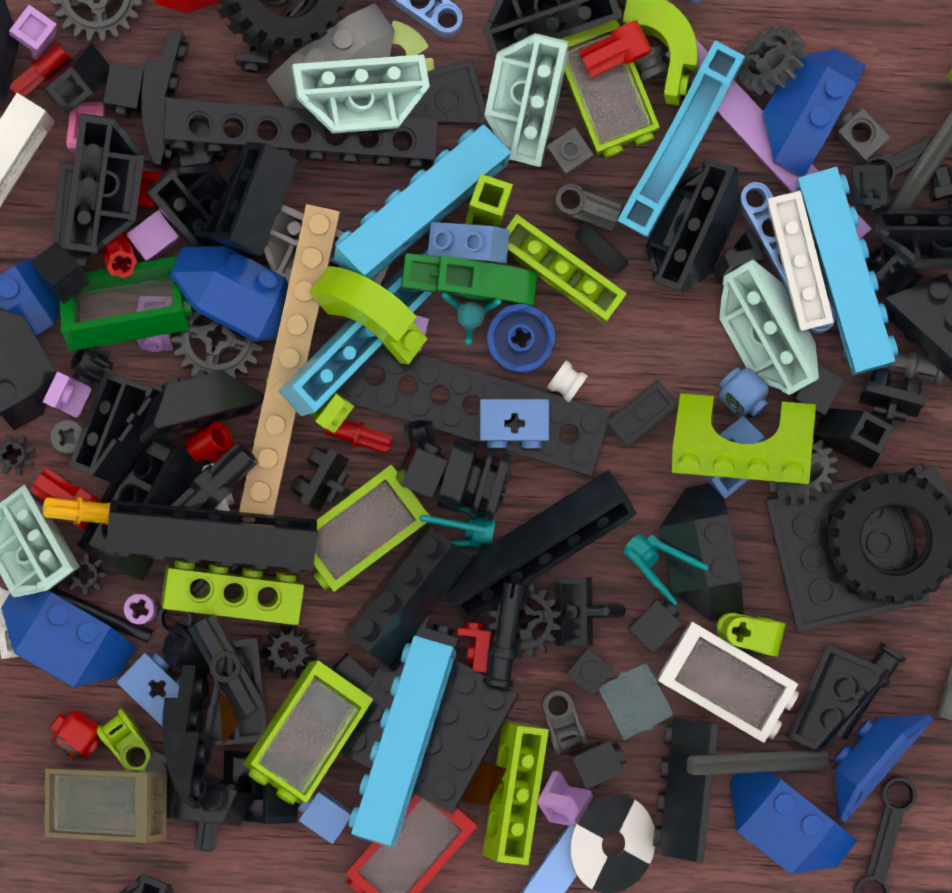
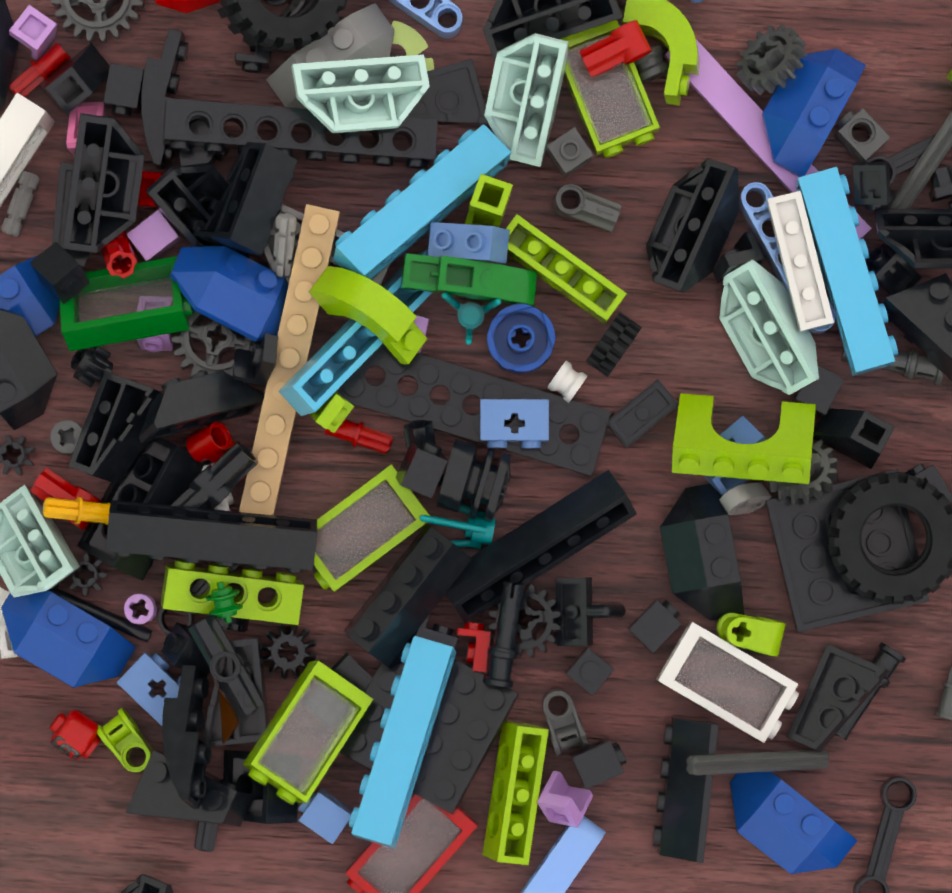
lavender bracket [43,371,92,418] -> none
window [43,767,167,843] -> none
black hips [291,447,351,512] -> none
reddish brown sticker [461,763,507,805] -> none
sticker [571,795,655,893] -> none
black tyre [574,222,629,275] -> none
clear light blue piece [598,662,674,740] -> none
medium azure arch [617,40,745,239] -> none
teal plant [623,534,708,606] -> none
medium blue head [719,367,769,418] -> none
blue wedge [832,713,934,823] -> none
black hips [859,369,927,425] -> none
none -> light grey axle [1,171,40,237]
none -> green wheel [206,581,243,623]
none -> black tile [215,615,250,632]
none -> black bracket [232,333,278,386]
none -> light grey axle [272,212,297,277]
none -> black tyre [585,312,642,377]
none -> light grey beam [719,482,771,515]

